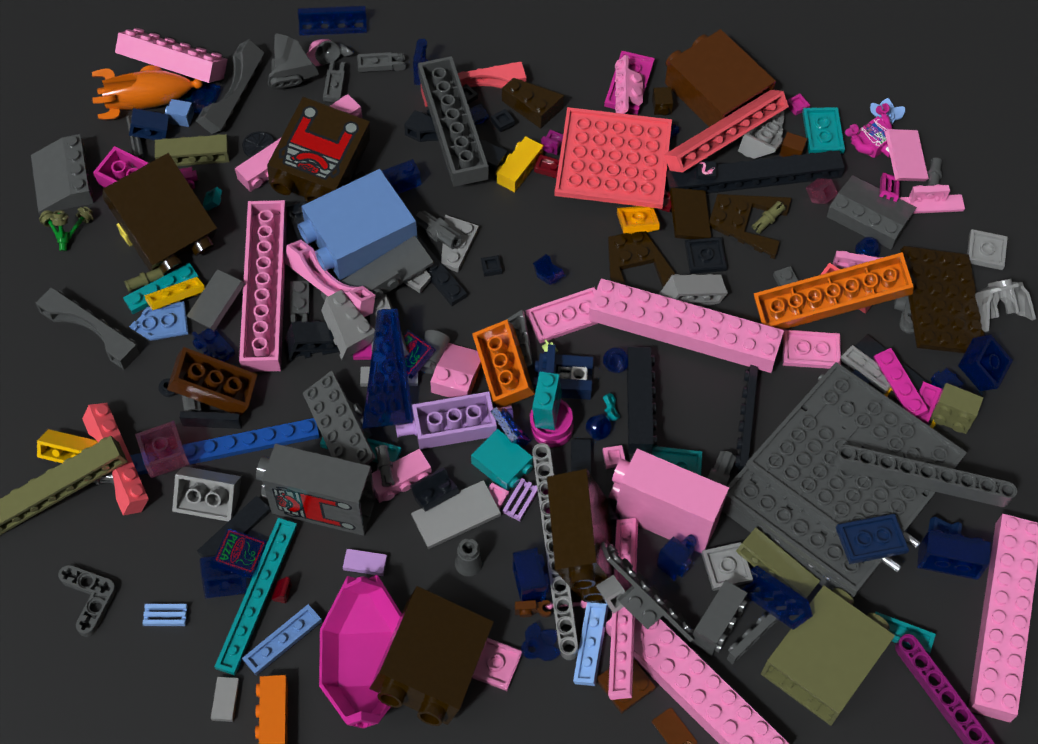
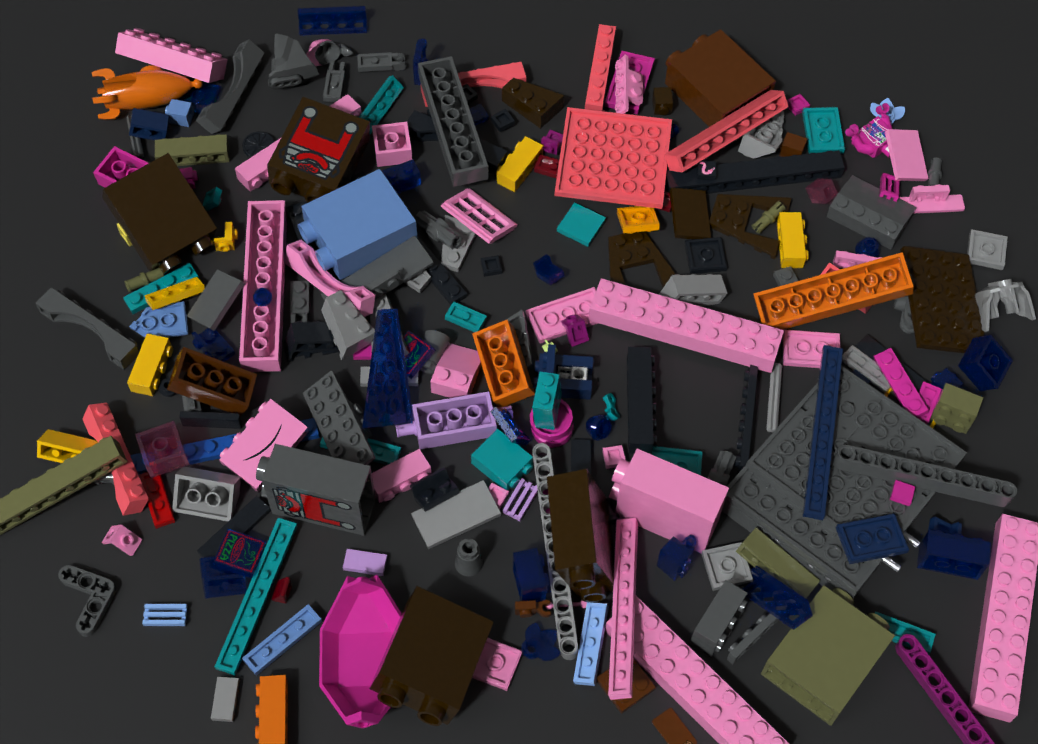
dark grey slope [31,134,94,214] -> none
plant [39,206,94,251] -> none
dark grey pin [375,445,395,487] -> none
light grey brick [596,575,625,614] -> none
dark grey bracket [600,541,694,642] -> none
clear blue cone [603,348,628,373] -> none
none -> bright pink bracket [102,524,142,556]
none -> yellow brick [127,334,173,396]
none -> red tile [139,468,175,529]
none -> yellow bracket [214,222,238,252]
none -> bright pink panel [219,399,309,493]
none -> clear blue plate [253,288,272,306]
none -> teal plate [359,75,404,134]
none -> bright pink brick [372,122,413,167]
none -> bright pink piece [441,188,518,244]
none -> teal plate [445,301,487,332]
none -> teal tile [557,202,606,247]
none -> magenta bracket [561,315,589,347]
none -> coral arch [585,24,616,111]
none -> light grey axle [766,363,782,433]
none -> yellow brick [777,212,808,268]
none -> dark blue plate [802,345,843,521]
none -> dark pink tile [890,480,915,506]

